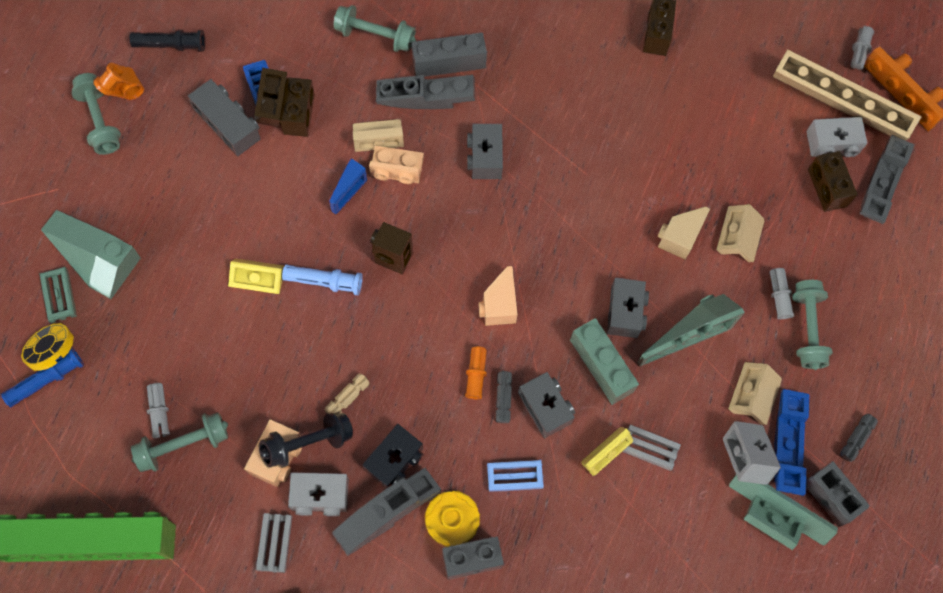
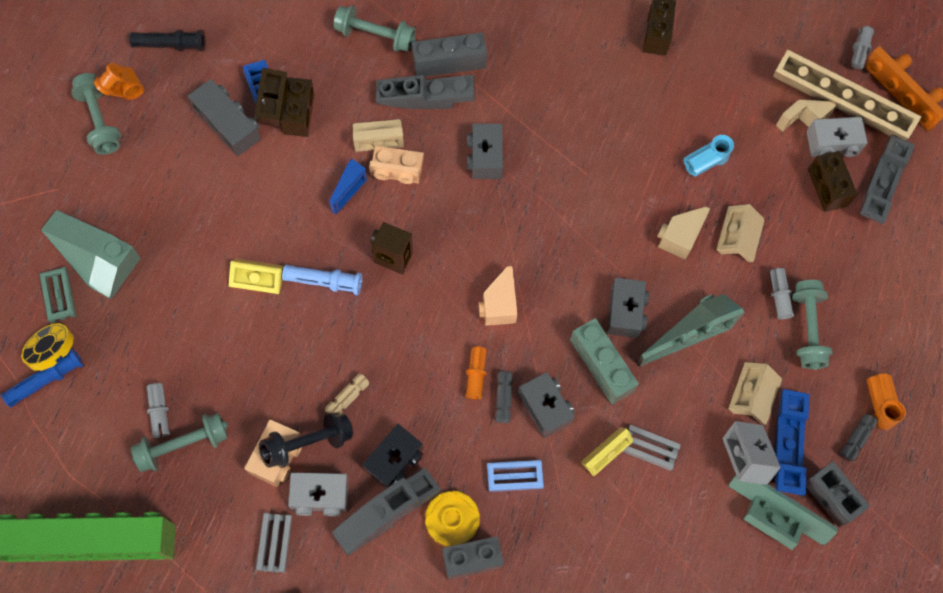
none -> medium azure piece [683,135,734,177]
none -> tan slope [776,100,836,132]
none -> orange piece [867,373,906,430]

